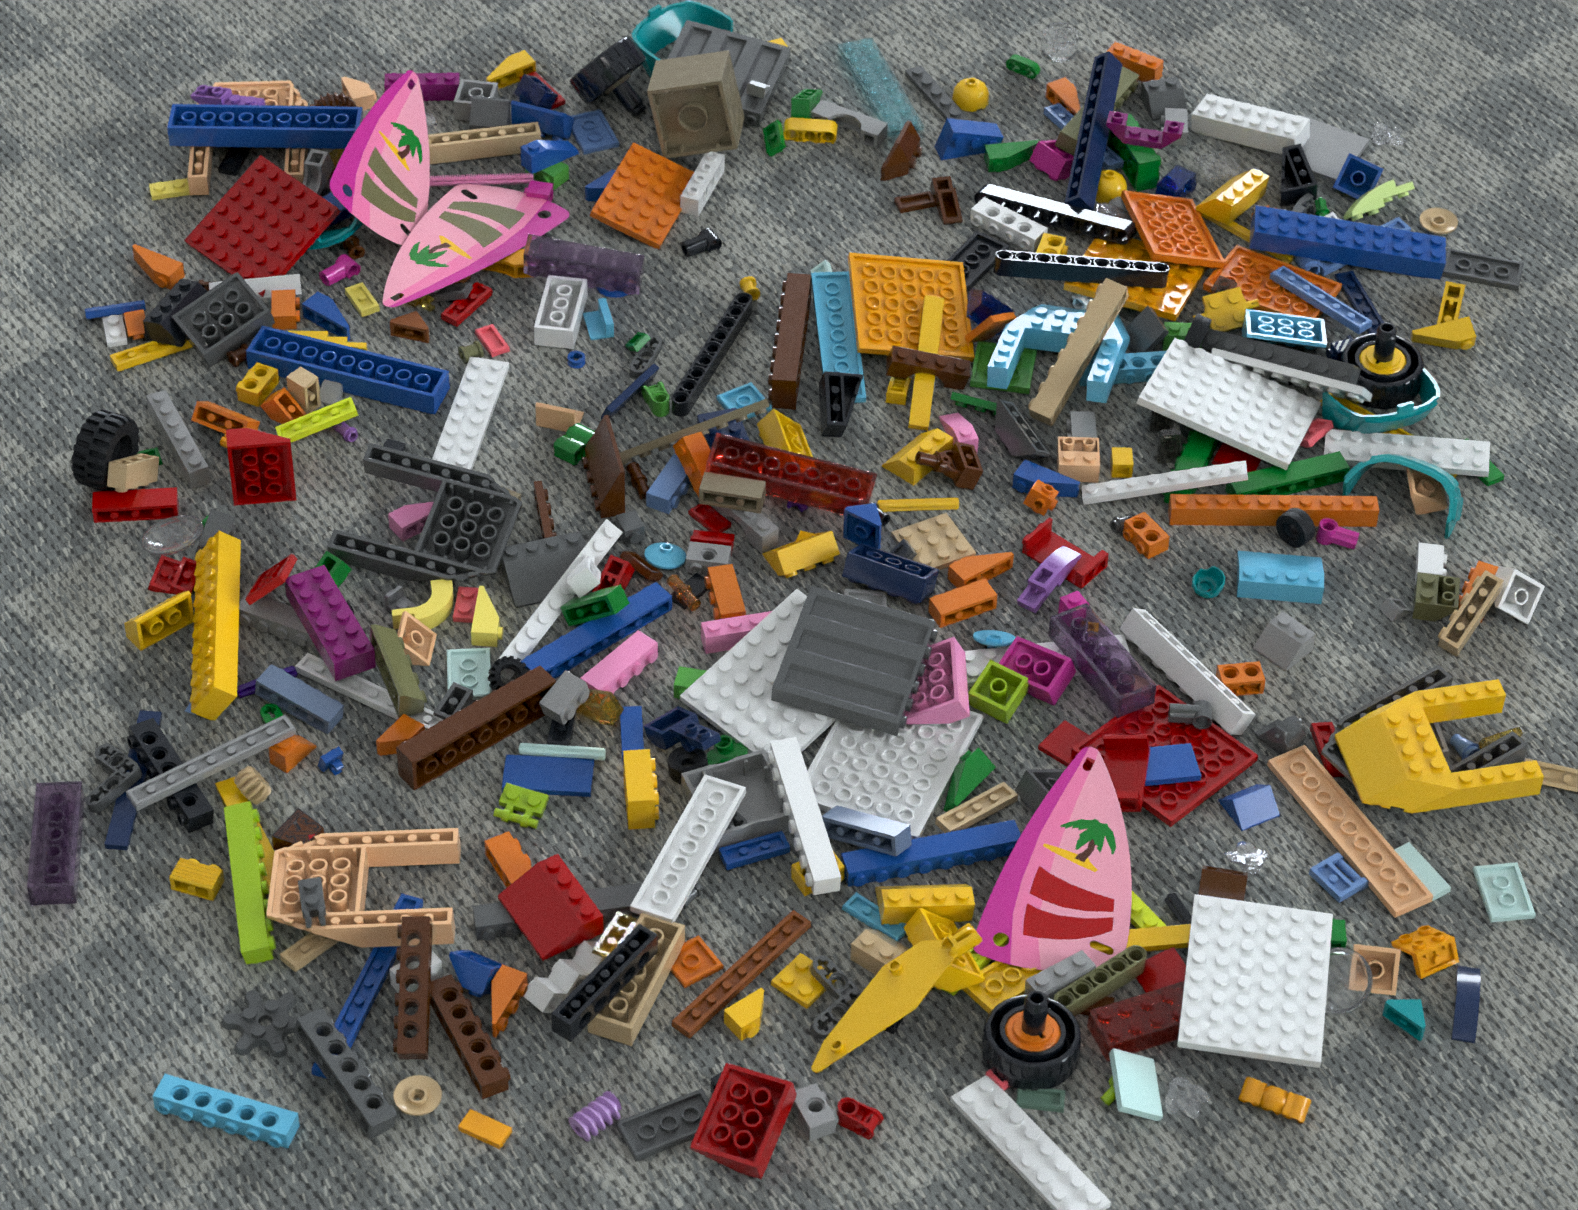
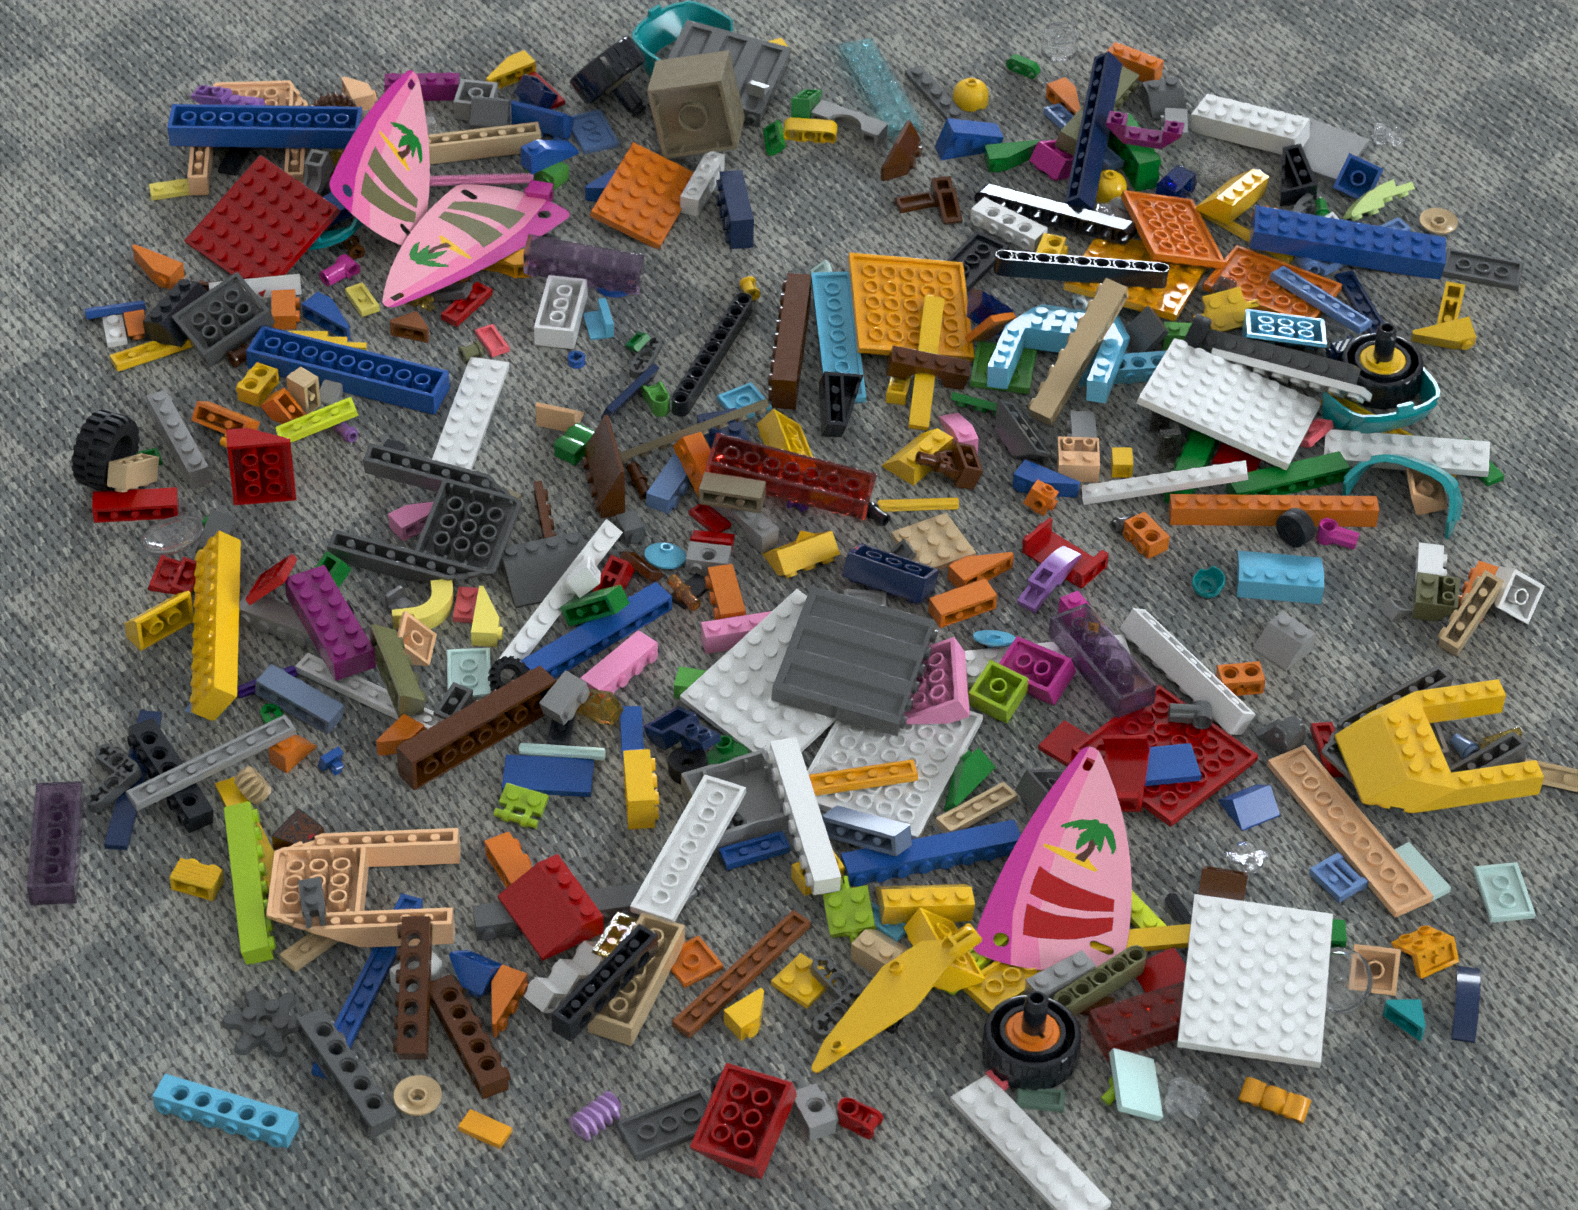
black piece [681,228,722,257] -> none
blue slope [843,503,882,549] -> none
none -> dark blue brick [716,170,754,249]
none -> light orange tile [809,759,918,796]
none -> lime plate [823,876,876,943]

